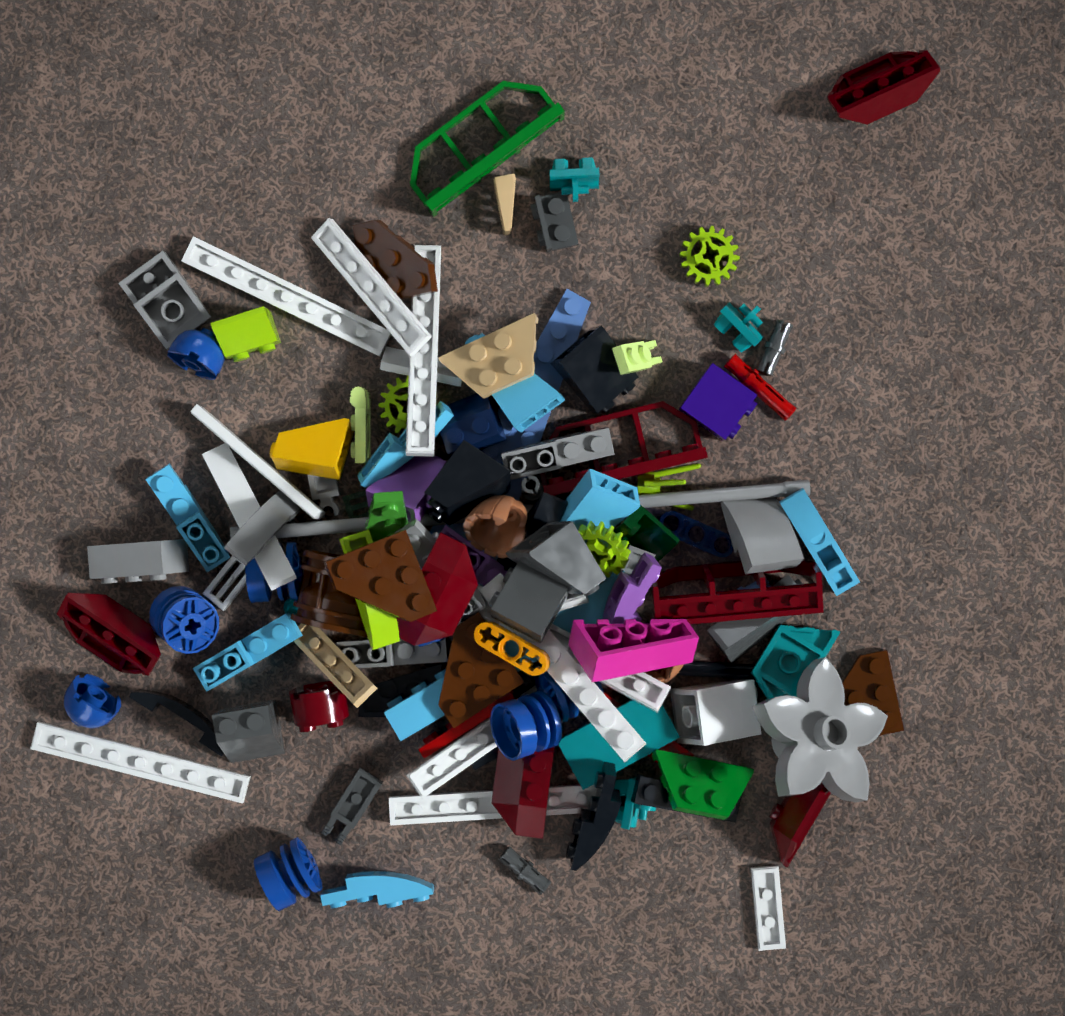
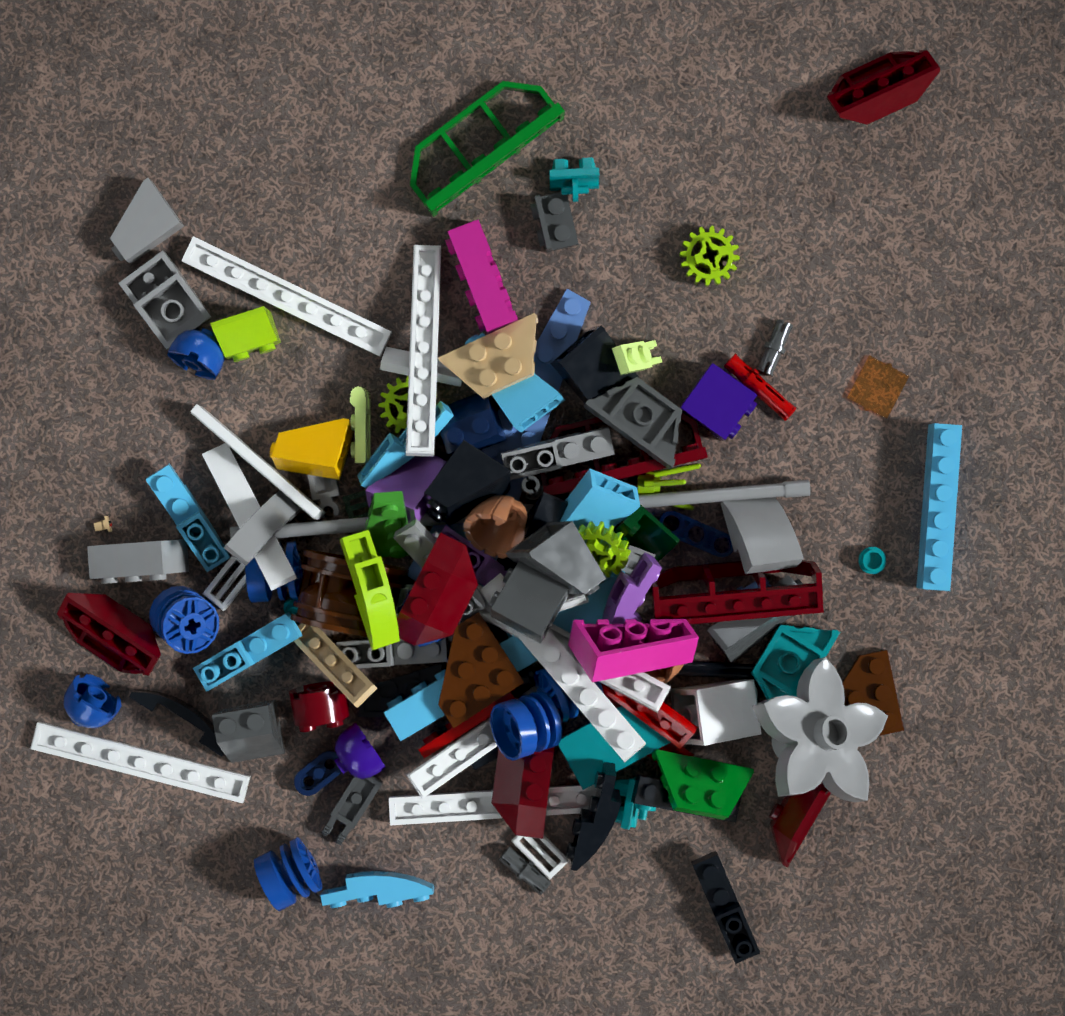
white tile [311,218,432,356] -> none
reddish brown plate [323,530,437,622] -> none
reddish brown plate [352,220,438,306] -> none
light orange beam [474,621,550,676] -> none
tan slope [493,174,516,235] -> none
teal hips [714,302,764,353] -> none
white tile [750,865,786,951] -> none
medium azure slope [779,488,860,596] -> none
none -> tan piece [93,516,112,532]
none -> light grey slope [110,178,184,264]
none -> dark blue plate [294,750,341,796]
none -> dark purple cylinder [334,723,386,779]
none -> dark pink wedge [445,219,518,335]
none -> white tile [511,835,569,880]
none -> dark grey wing [583,377,682,470]
none -> red plate [601,683,698,749]
none -> black slope [691,851,760,964]
none -> clear orange piece [847,355,909,419]
none -> teal plate [858,547,886,574]
none -> medium azure brick [916,423,962,591]

